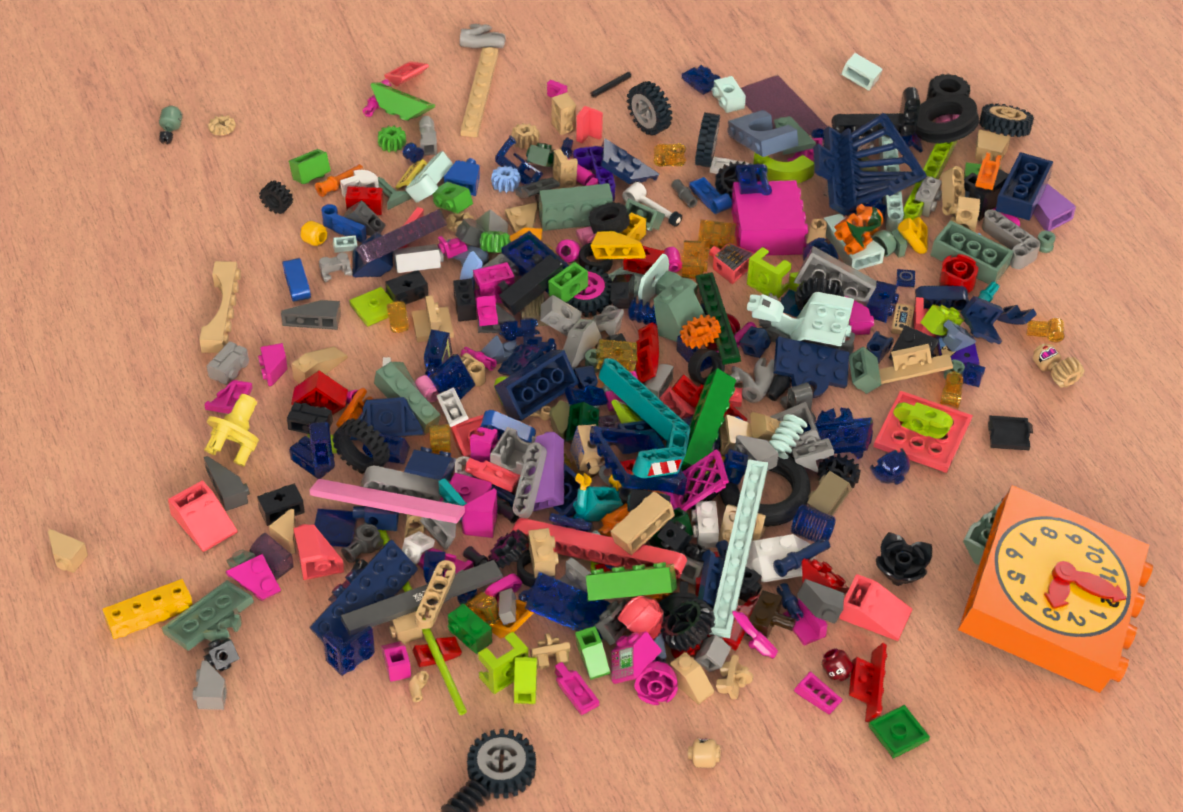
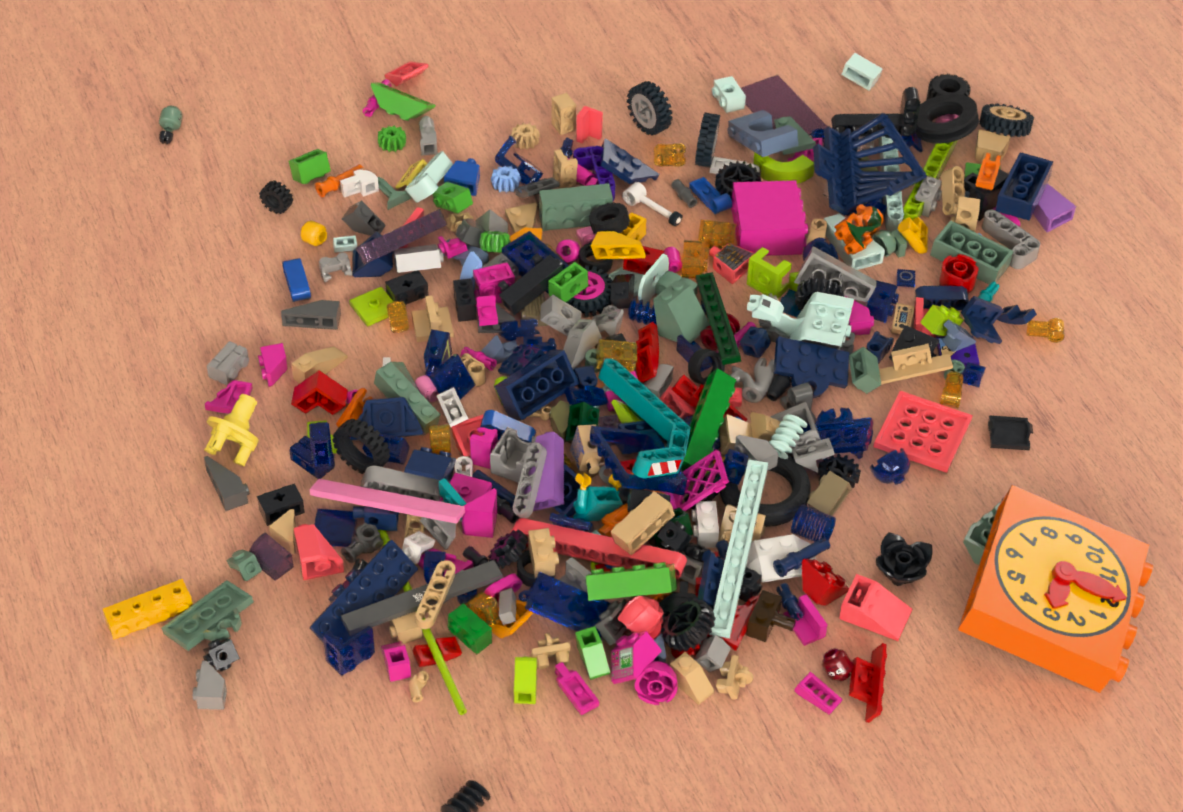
tan slope [48,529,88,573] -> none
coral slope [168,480,238,552] -> none
tan arch [199,261,241,353] -> none
tan gear [208,115,236,135] -> none
dark pink wing [226,554,281,601] -> none
black brick [287,402,333,438] -> none
blue plate [321,204,367,243] -> none
red brick [345,186,384,215] -> none
clear blue wheel [403,142,424,164] -> none
light grey piece [460,24,506,48] -> none
tan plate [461,47,499,137] -> none
coral hinge [465,458,520,492] -> none
wheel [467,729,536,799] -> none
lime panel [478,632,528,694] -> none
brick [526,142,556,167] -> none
dark pink bracket [547,79,568,98] -> none
black piece [590,72,632,98] -> none
sand green brick [625,198,665,231] -> none
orange gear [680,315,721,349] -> none
clear blue plate [682,65,721,95] -> none
tan head [688,739,721,768] -> none
dark pink piece [732,611,778,659] -> none
clear blue plate [736,164,772,196] -> none
dark grey slope [797,579,844,624] -> none
green plate [868,705,930,759] -> none
lime piece [893,402,953,439] -> none
tan head [1033,344,1061,372] -> none
sand green wheel [1037,231,1056,253] -> none
tan gear [1051,357,1085,388] -> none

